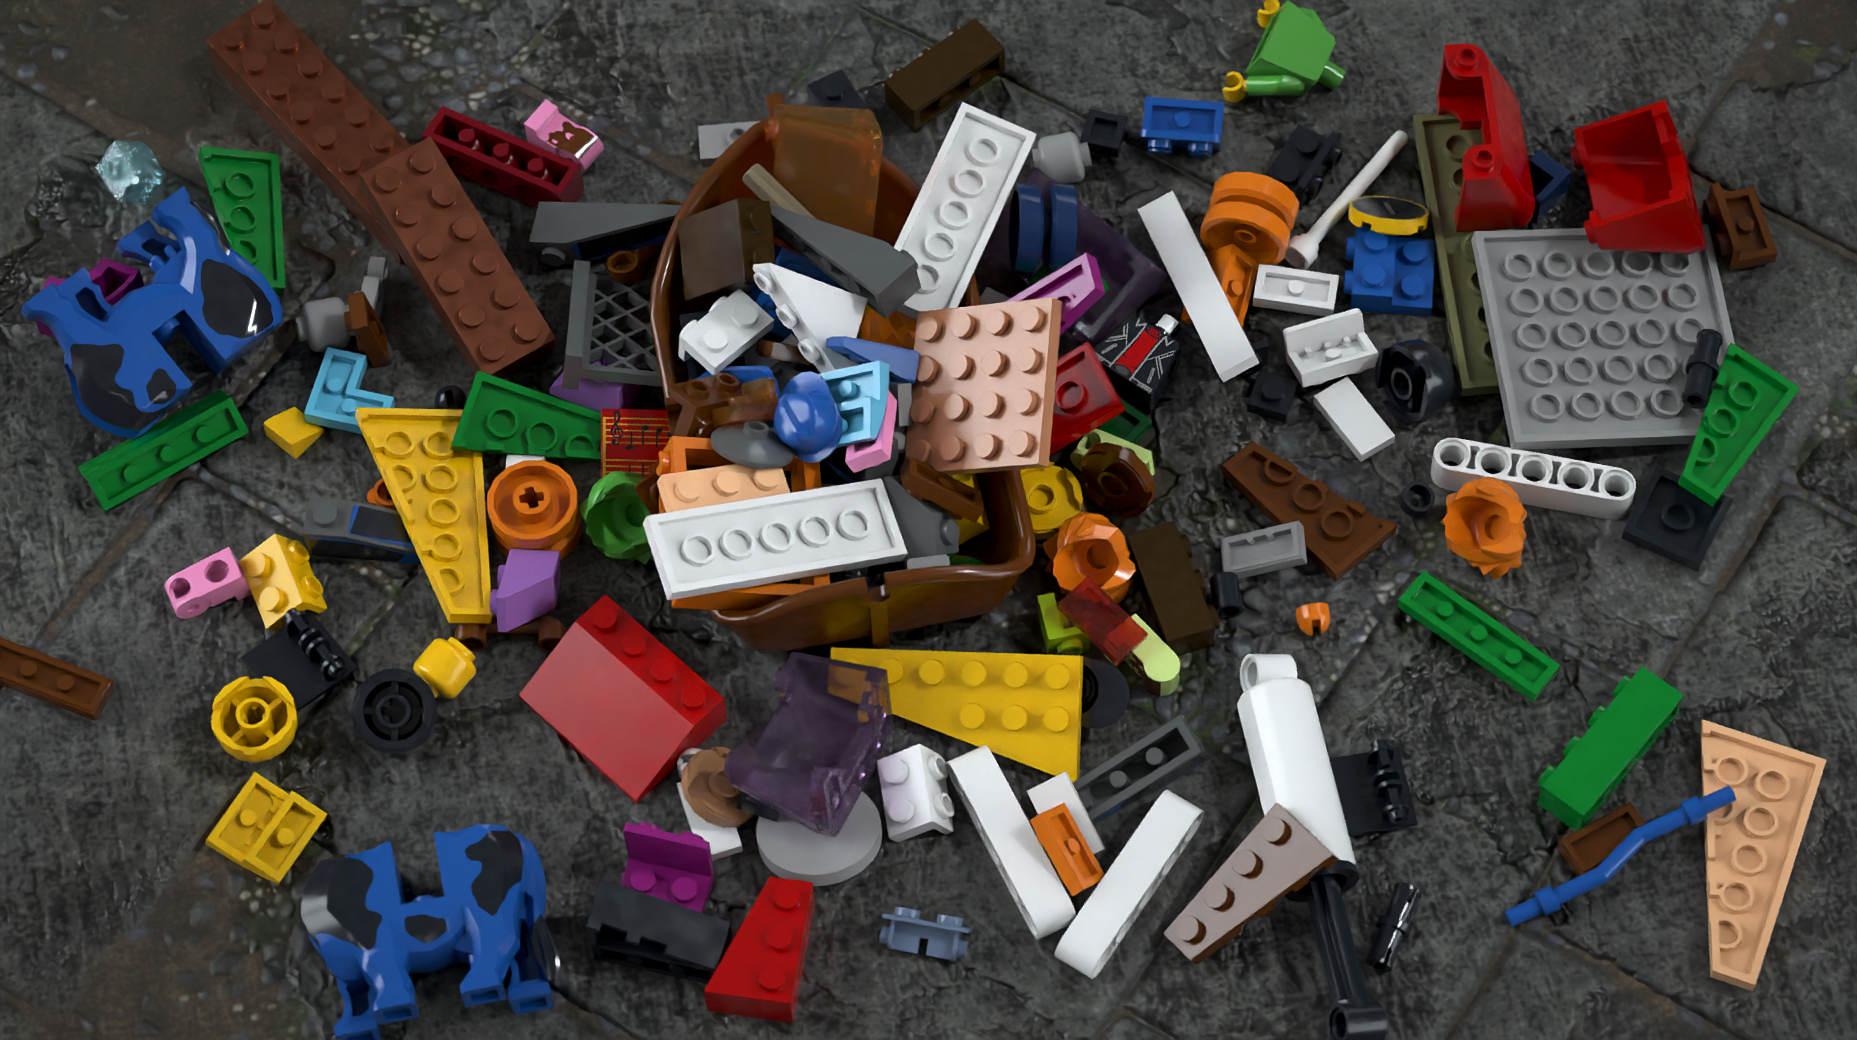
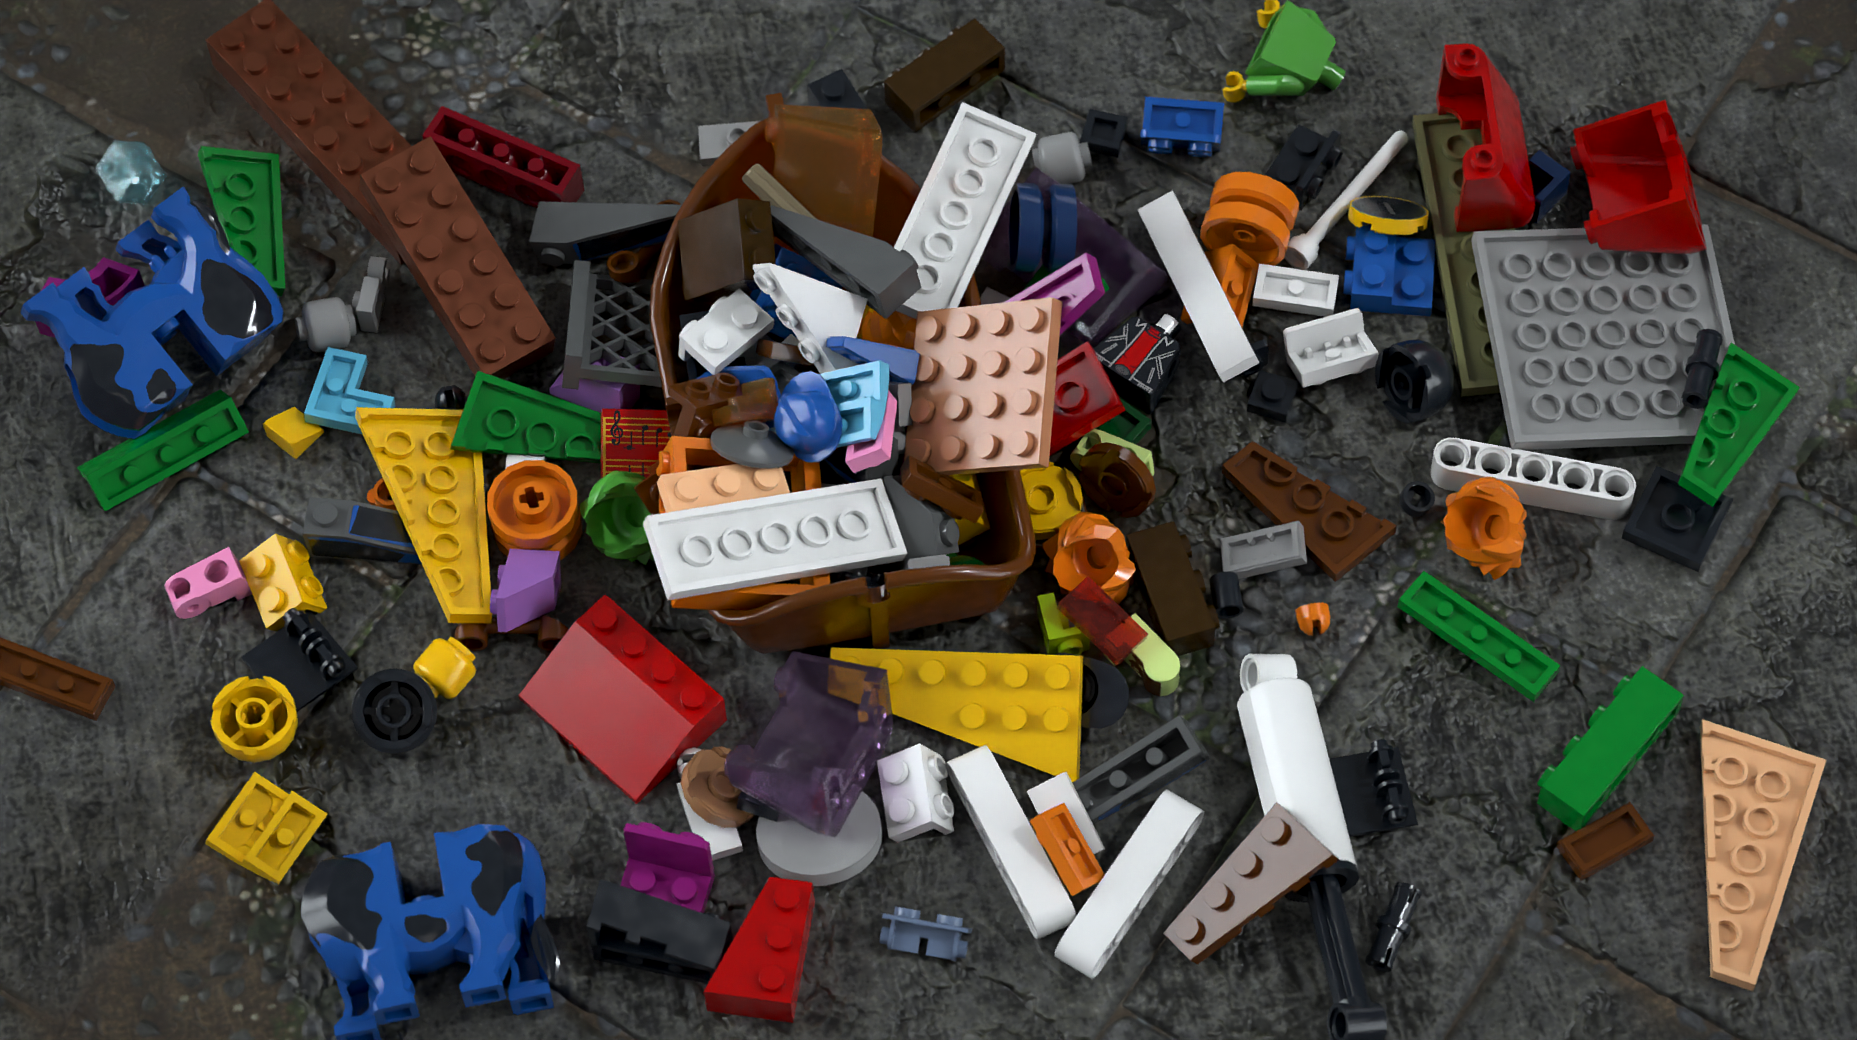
reddish brown plate [344,291,390,368] -> none
bright pink leg [524,99,604,173] -> none
white tile [1313,376,1395,462] -> none
blue bar [1504,785,1736,927] -> none
reddish brown bracket [1702,183,1777,271] -> none

